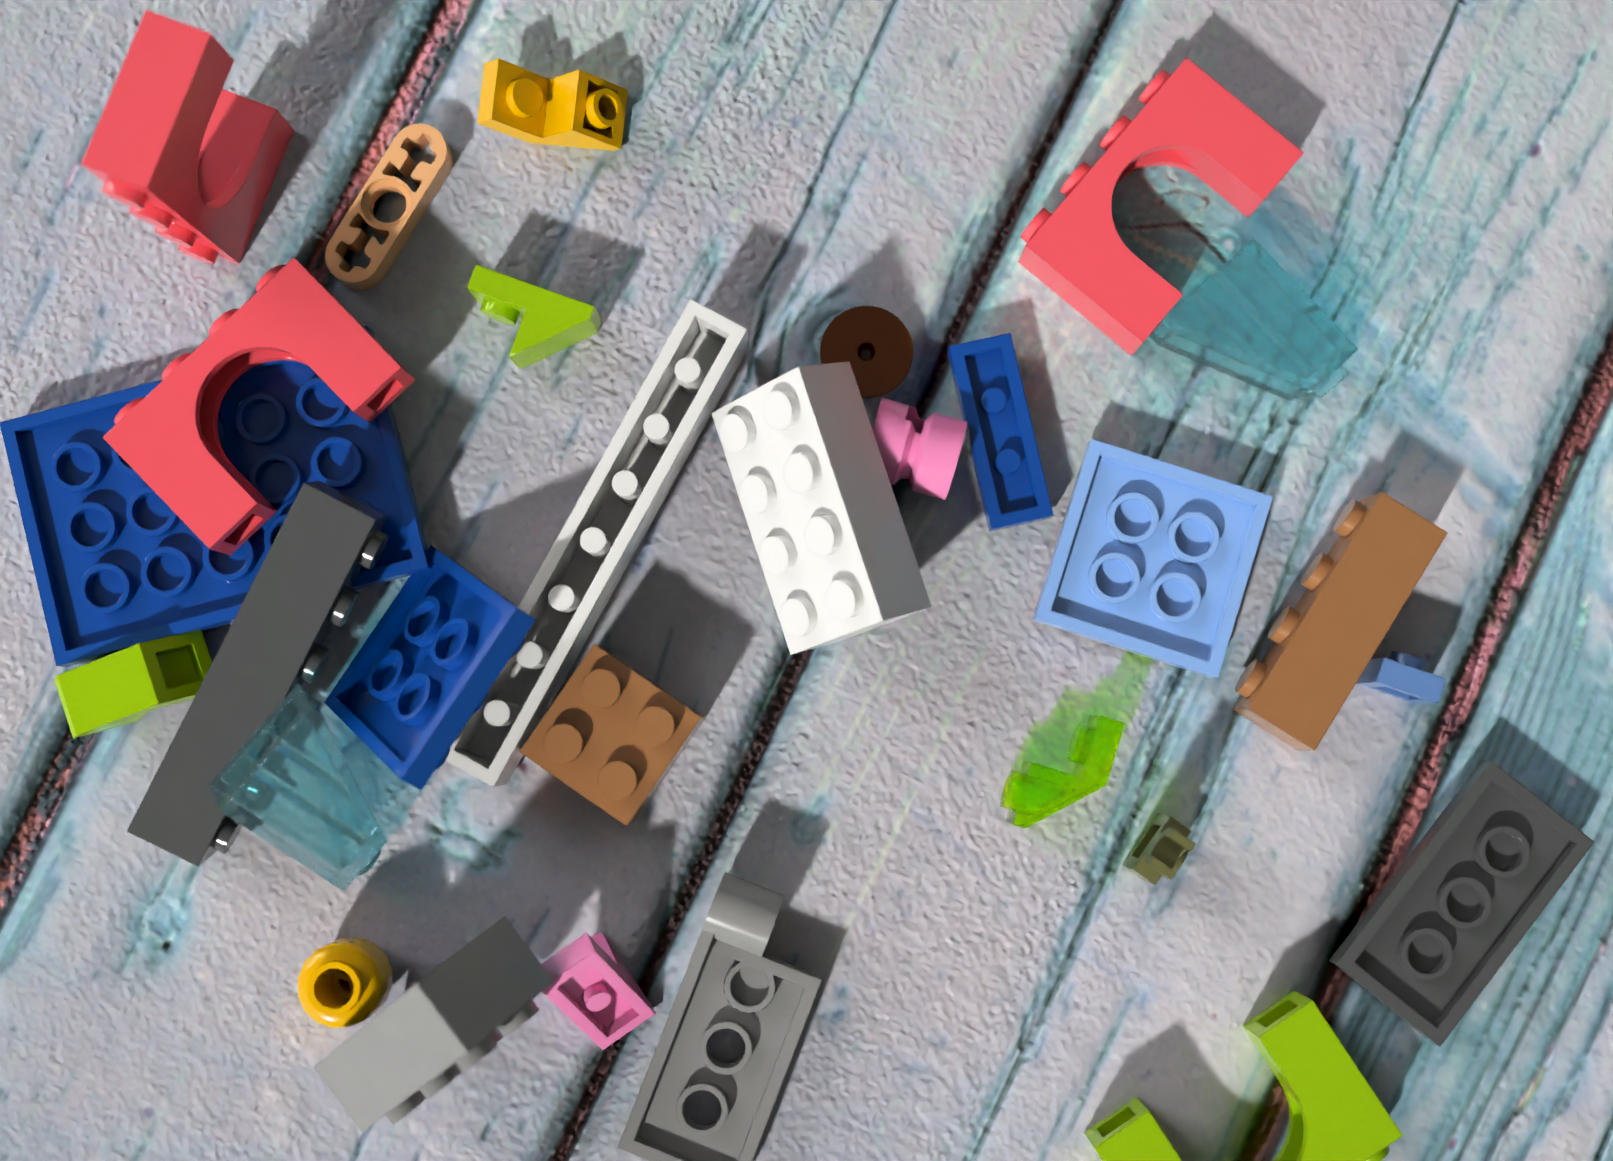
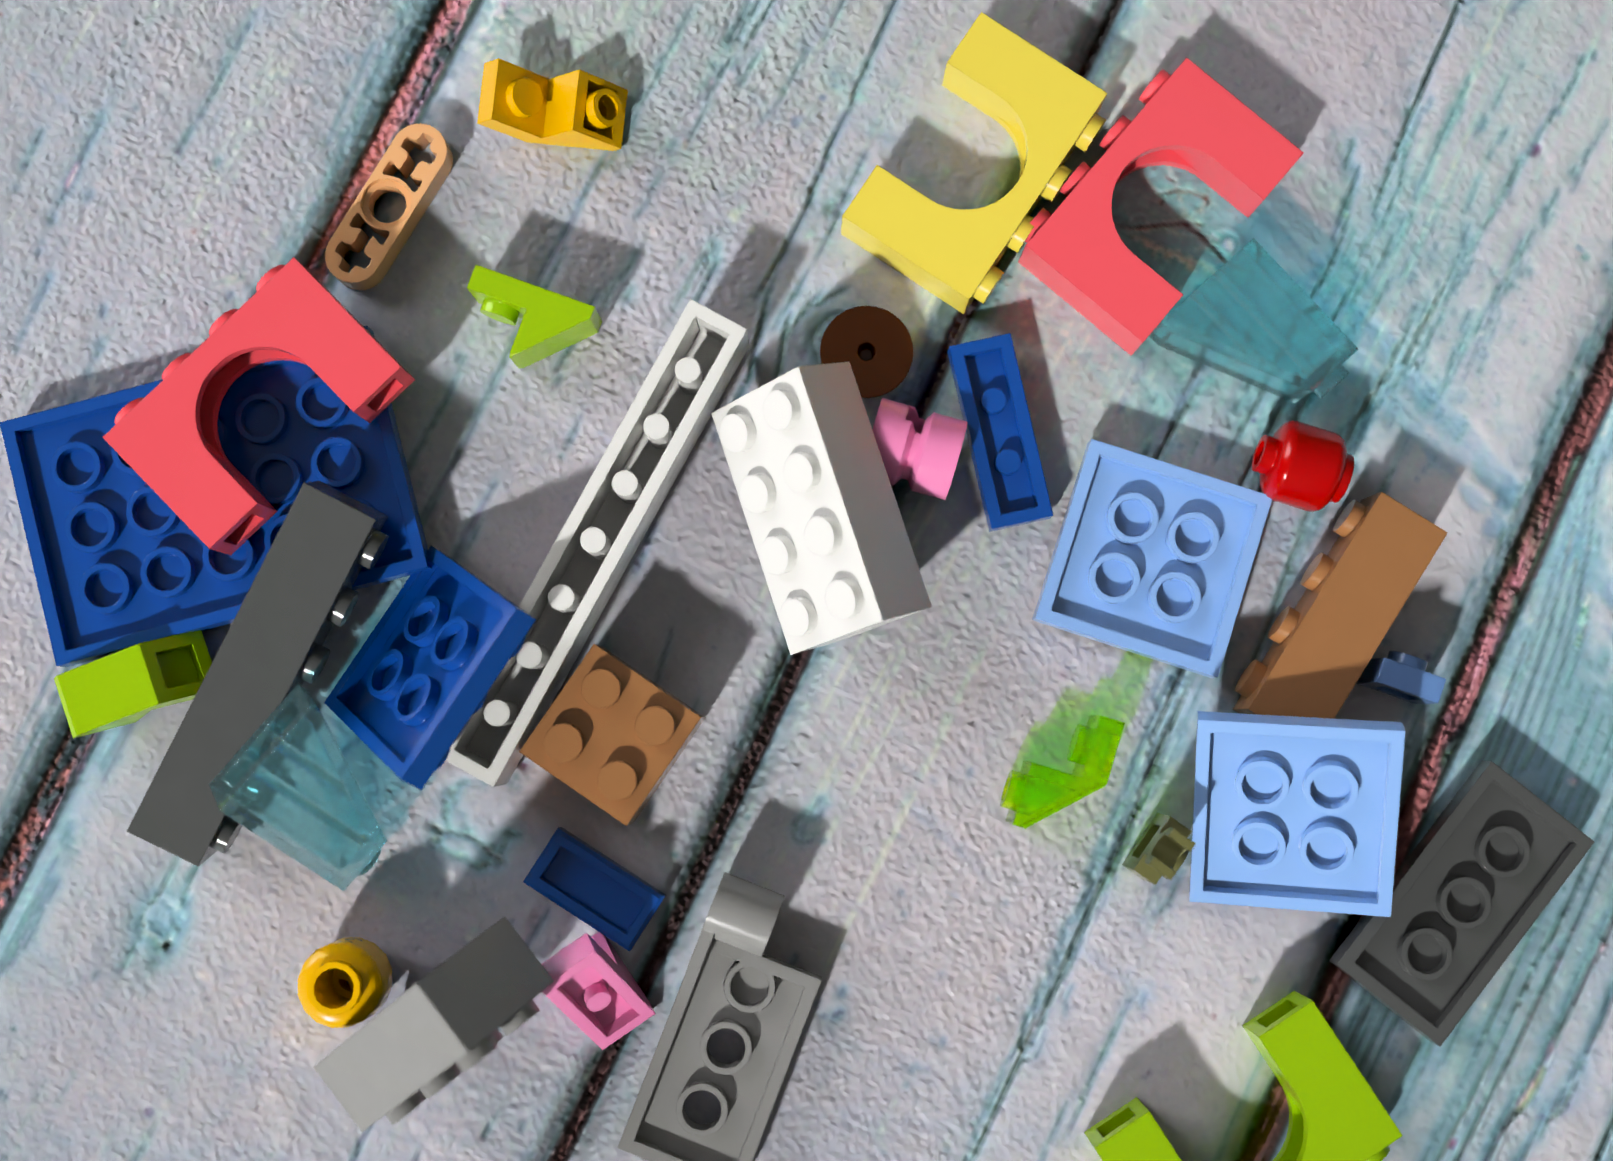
coral arch [81,10,294,265] -> none
none -> blue tile [523,827,666,952]
none -> light yellow arch [841,12,1108,314]
none -> light blue plate [1189,711,1405,917]
none -> red head [1251,421,1354,512]

